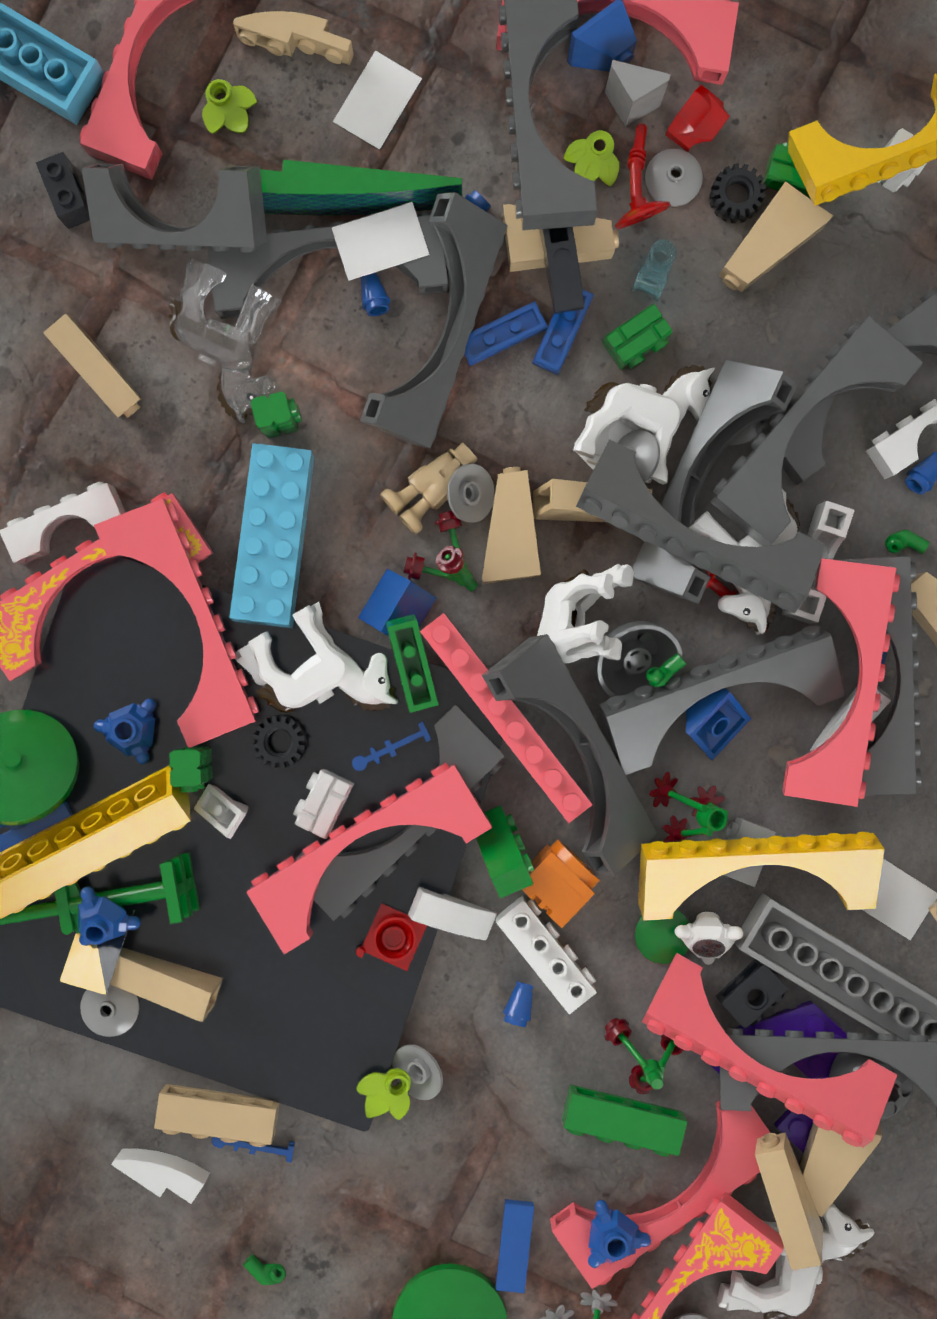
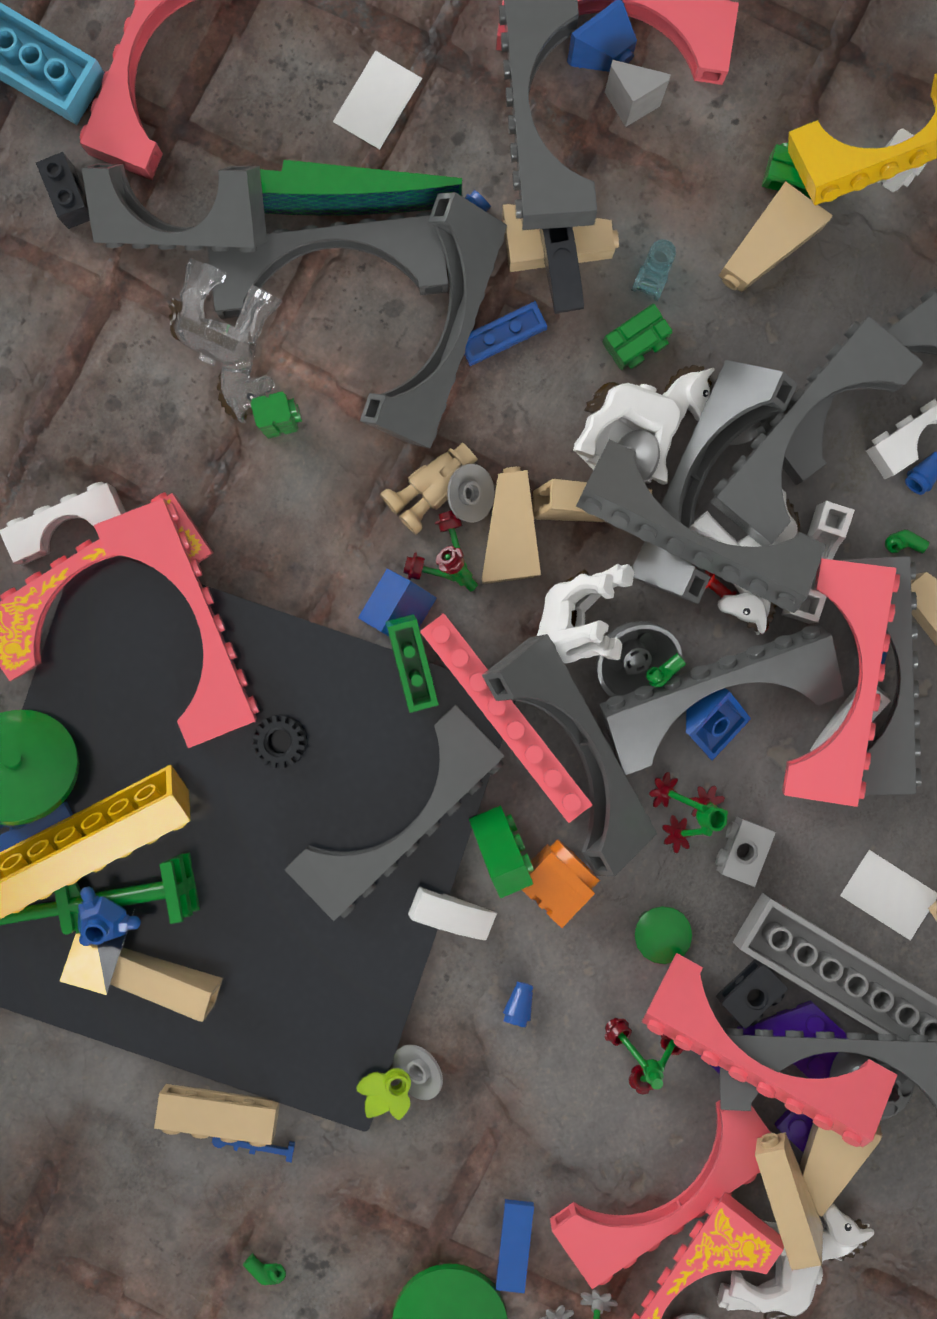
tan slope [43,314,142,418] -> none
light grey dish [80,985,140,1037] -> none
blue rock [94,698,156,765] -> none
white slope [111,1149,210,1204] -> none
green brick [169,746,213,792] -> none
white slope [194,784,248,839] -> none
lime plate [202,79,257,134] -> none
medium azure brick [229,443,315,629] -> none
tan slope [233,11,354,65] -> none
white animal [235,601,398,713] -> none
coral arch [246,762,492,954] -> none
white brick [293,769,354,839] -> none
white sticker [332,202,429,281] -> none
blue piece [352,722,432,771] -> none
red hat [355,903,427,971] -> none
blue cone [360,272,390,317] -> none
white brick [495,895,597,1015] -> none
blue tile [532,289,594,375] -> none
green brick [562,1084,687,1157] -> none
lime plate [564,130,619,186] -> none
blue rock [588,1200,651,1268] -> none
red dish [615,124,671,230] -> none
yellow arch [638,832,884,920] -> none
light grey dish [645,149,703,207] -> none
red slope [665,84,730,152] -> none
white rock [675,912,743,965] -> none
black tyre [709,163,766,224] -> none

